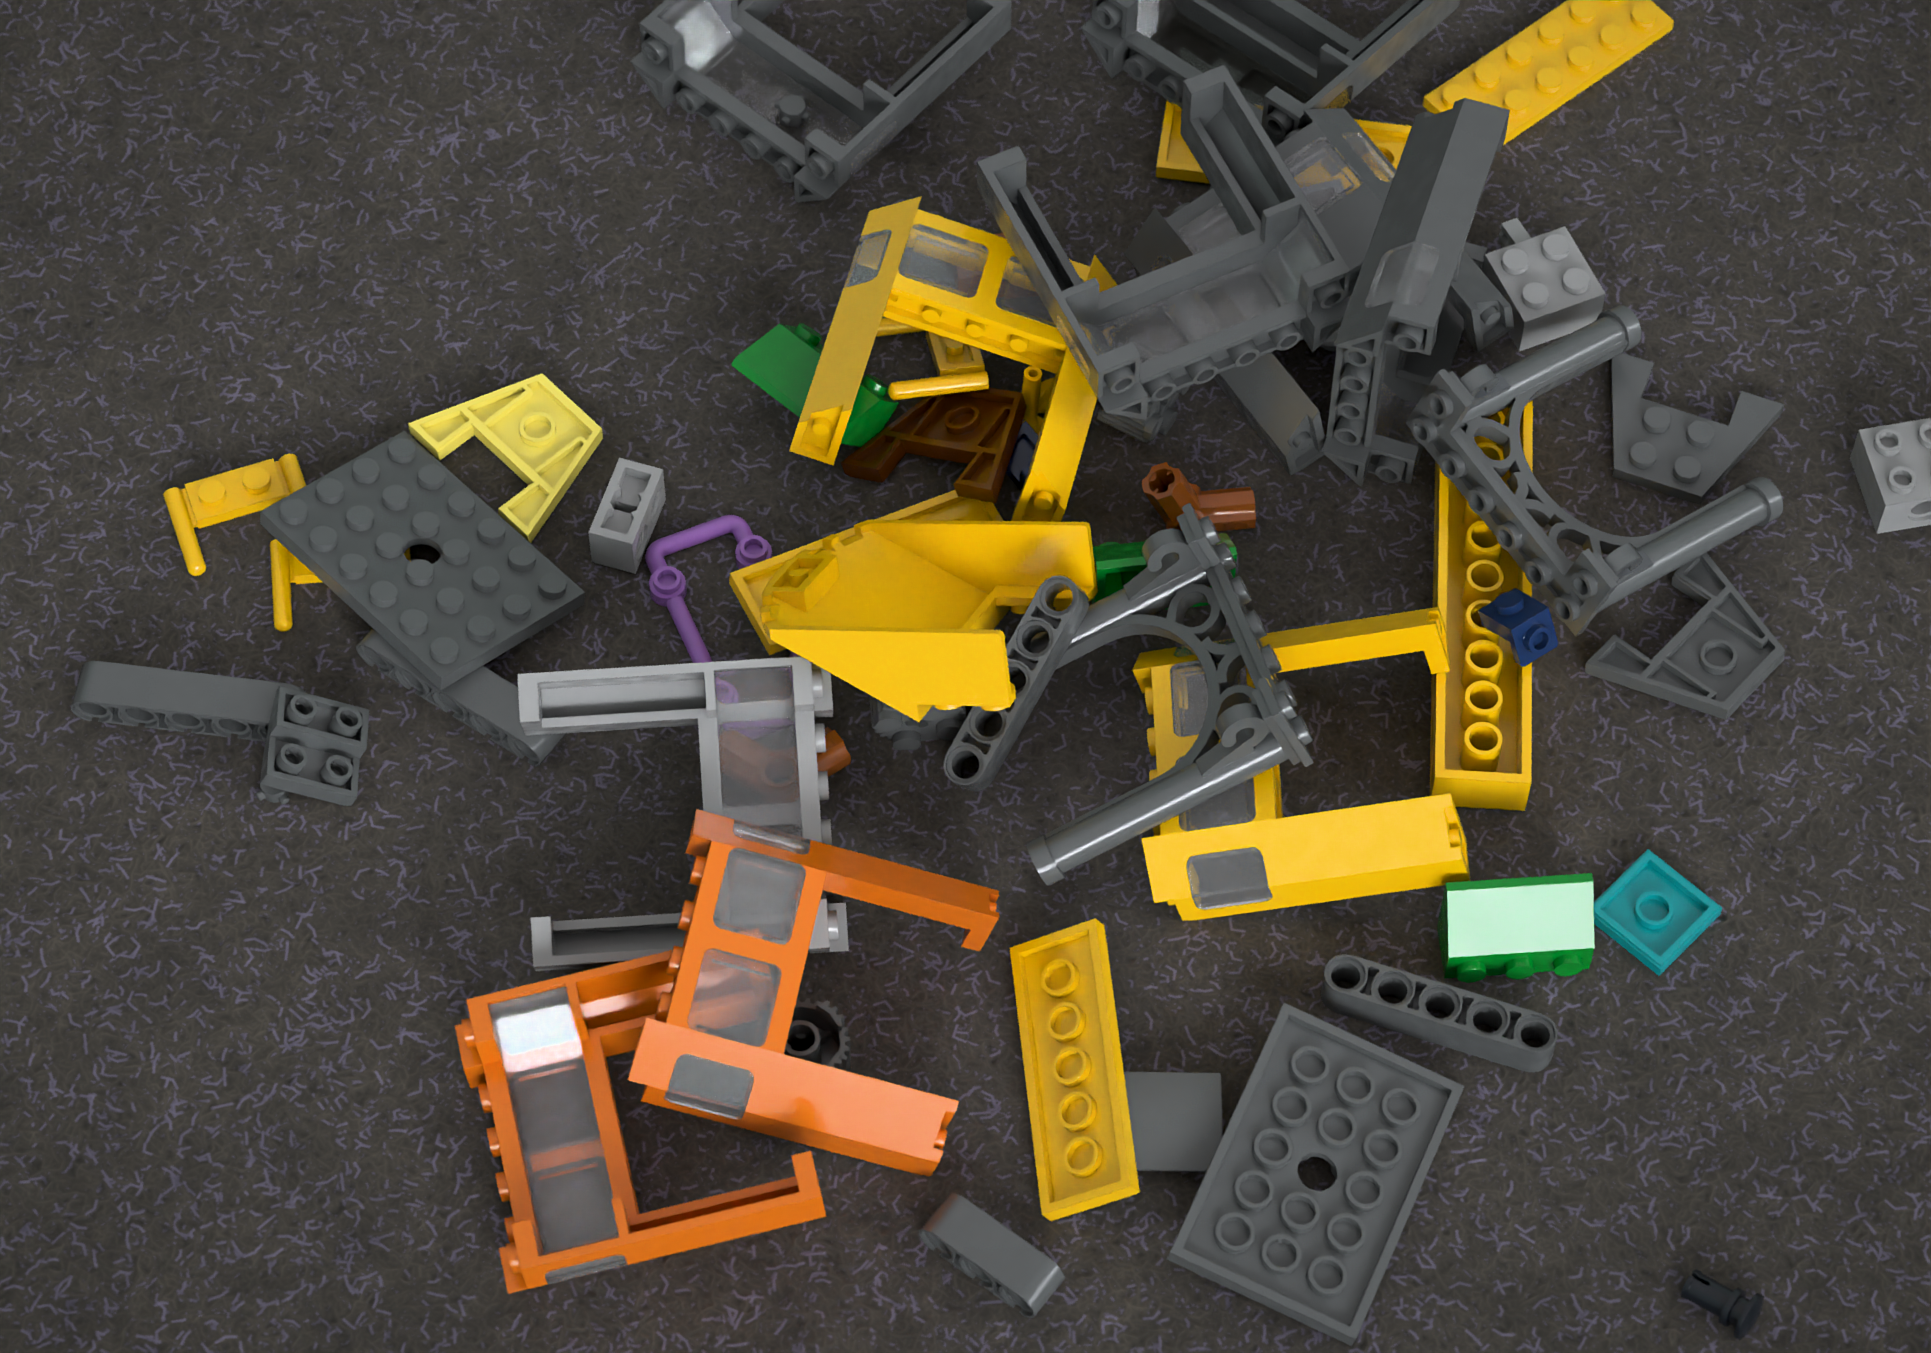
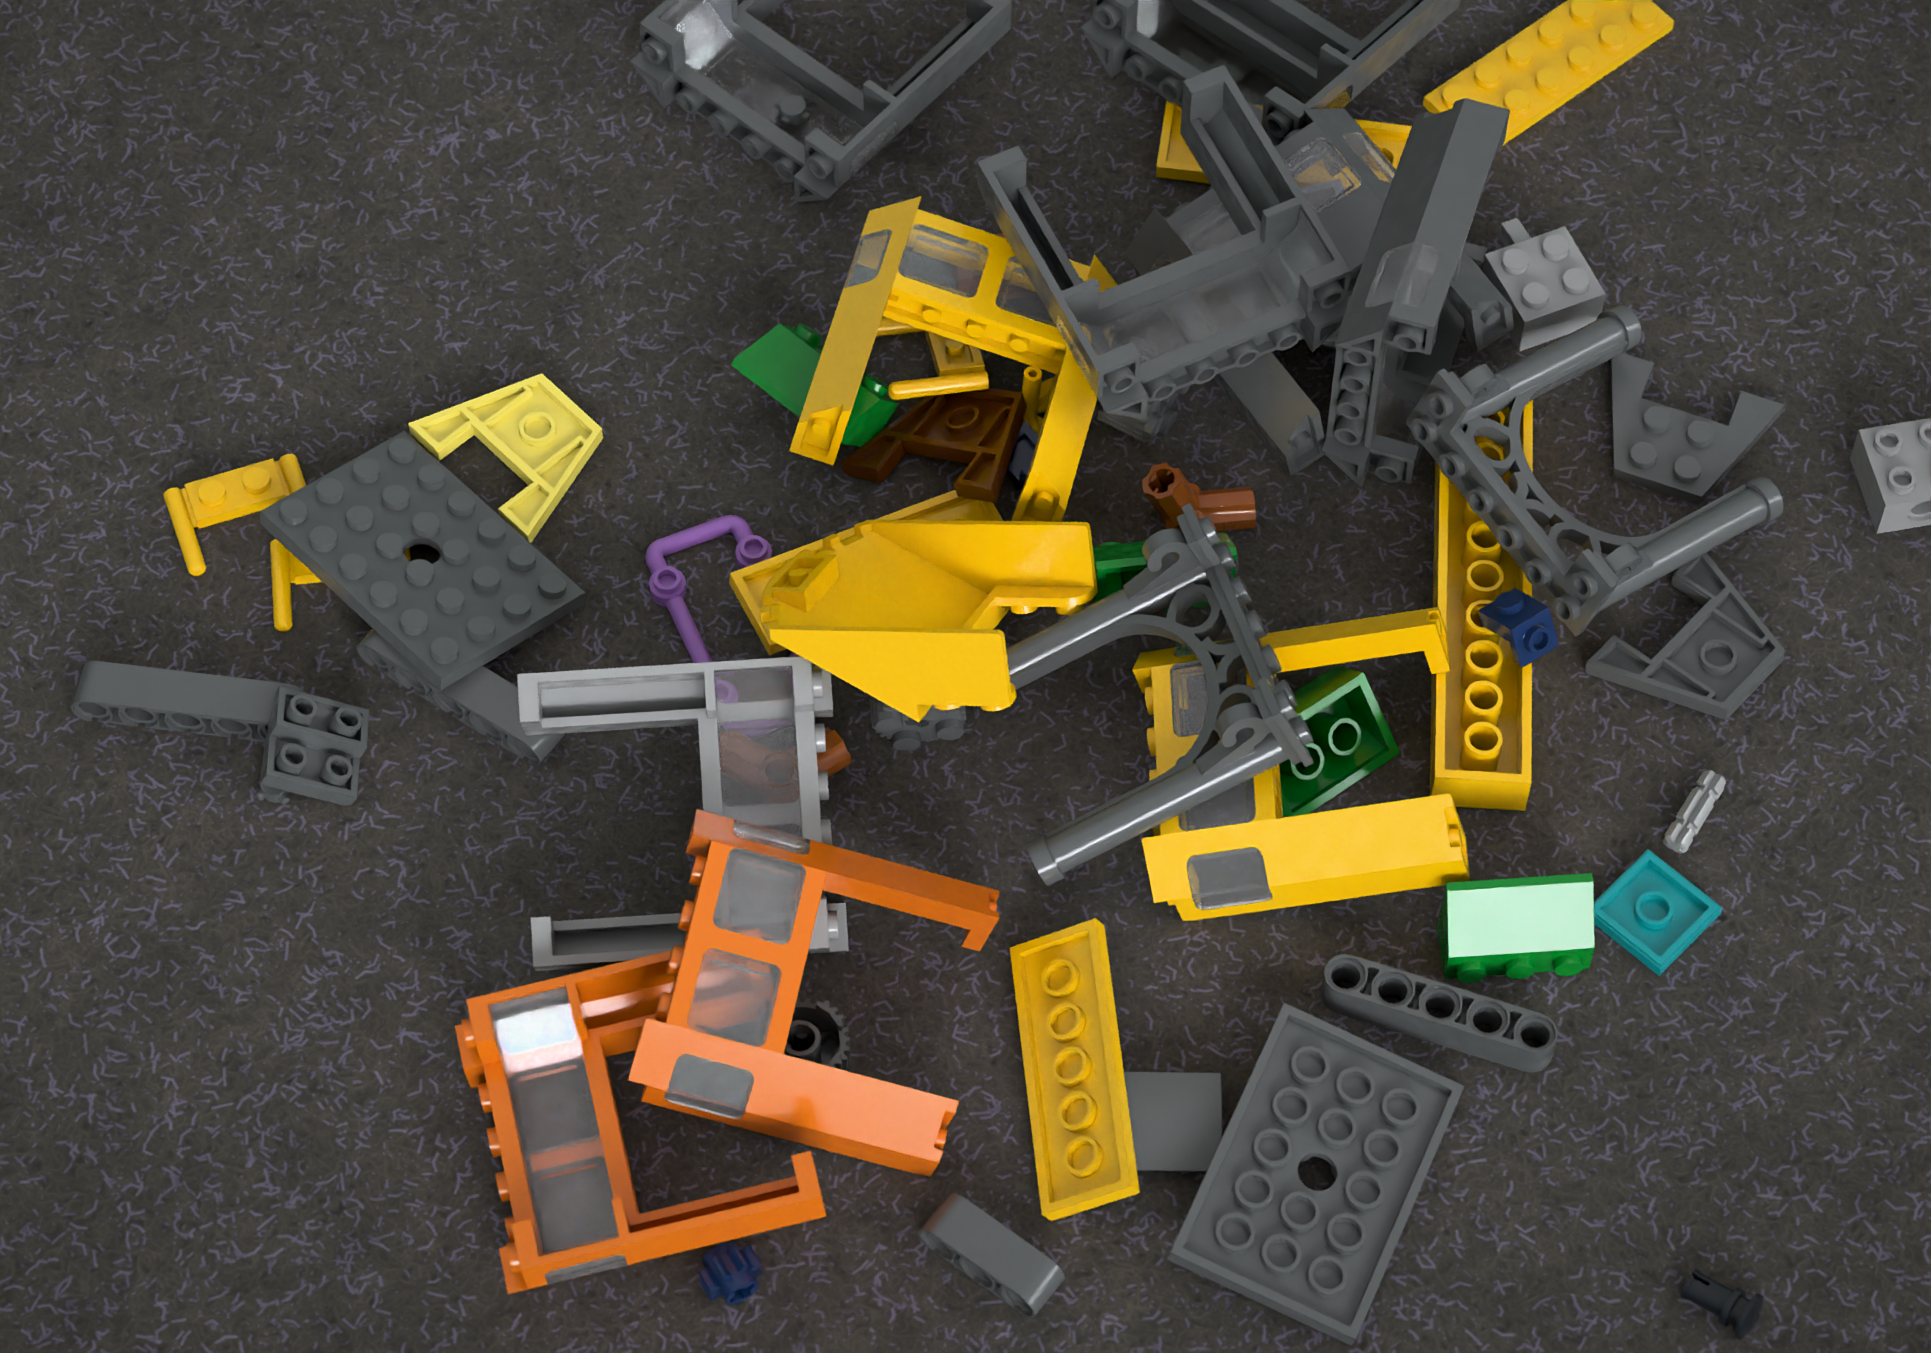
light grey brick [588,458,666,574] -> none
dark grey beam [943,575,1089,791] -> none
none -> dark blue gear [698,1241,763,1305]
none -> green slope [1247,665,1400,817]
none -> light grey axle [1663,770,1726,854]

